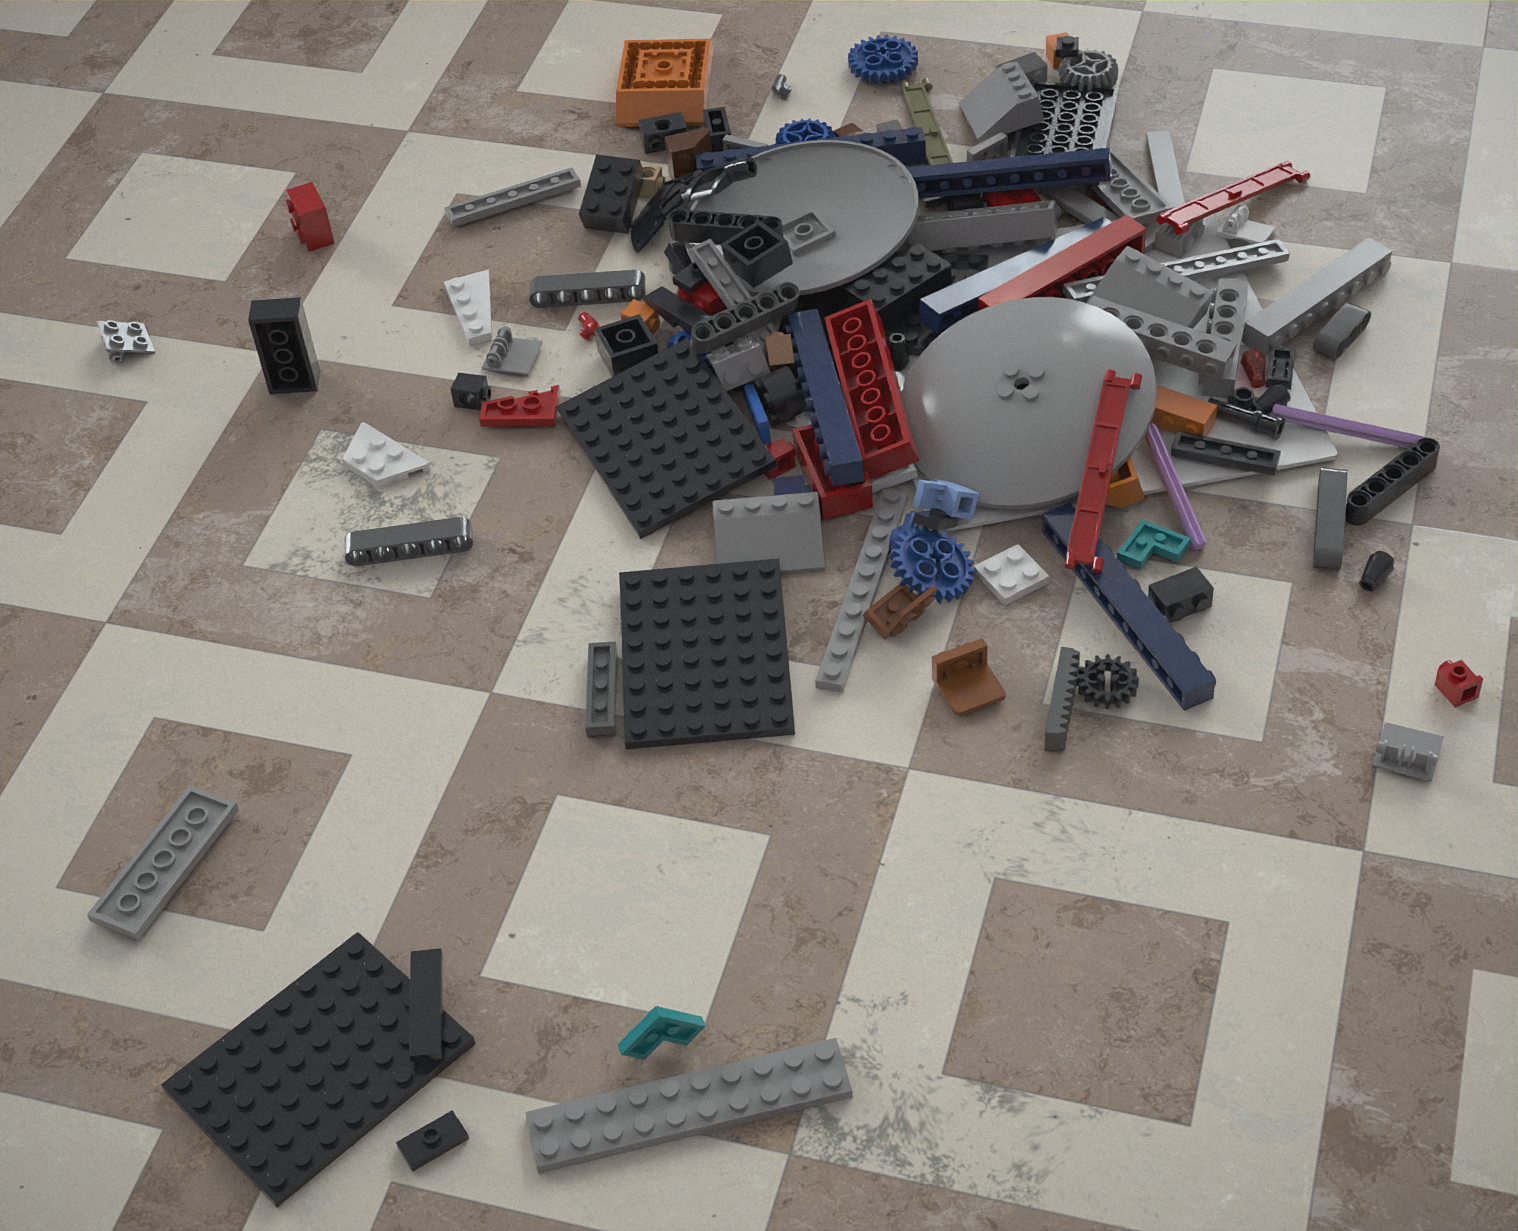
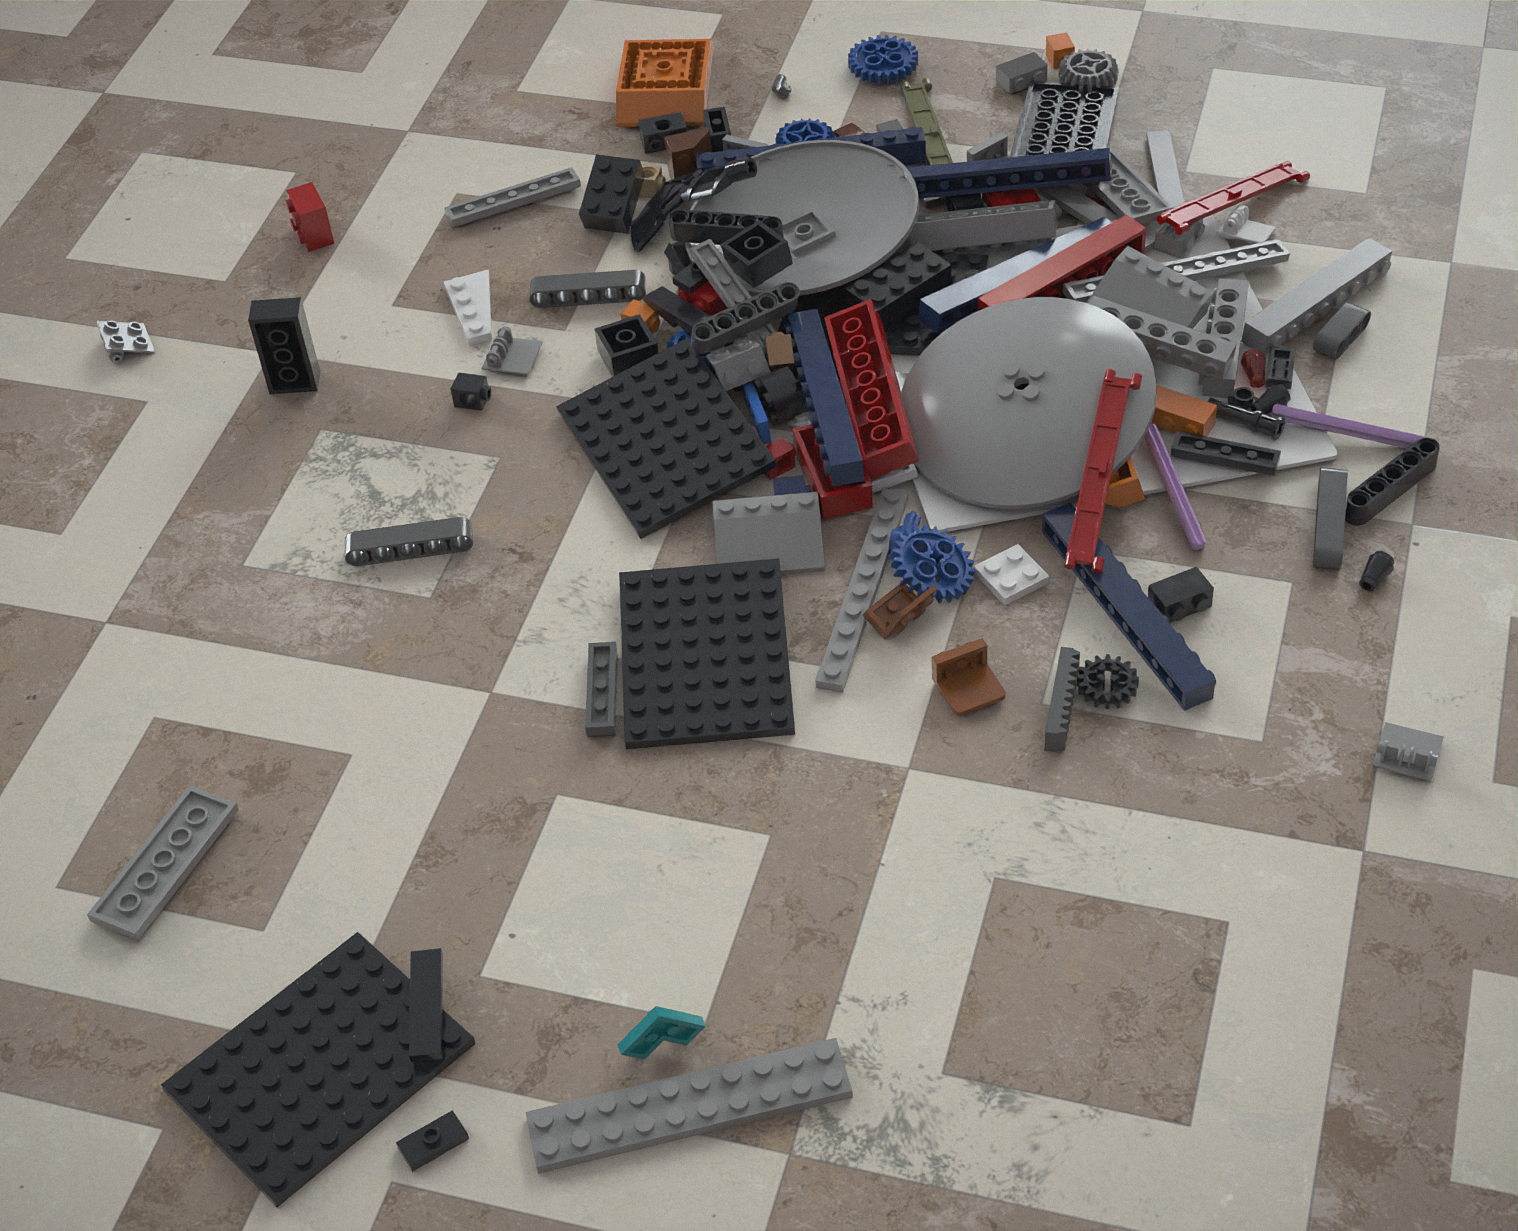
white wing [342,422,431,488] -> none
red wing [479,385,560,427] -> none
red arm [578,312,599,341] -> none
black cone [888,333,910,371] -> none
light blue brick [913,479,979,519] -> none
black plate [913,508,959,531] -> none
light grey slope [959,62,1044,143] -> none
black plate [1056,36,1079,57] -> none
teal plate [1117,519,1191,570] -> none
red brick [1434,660,1483,708] -> none

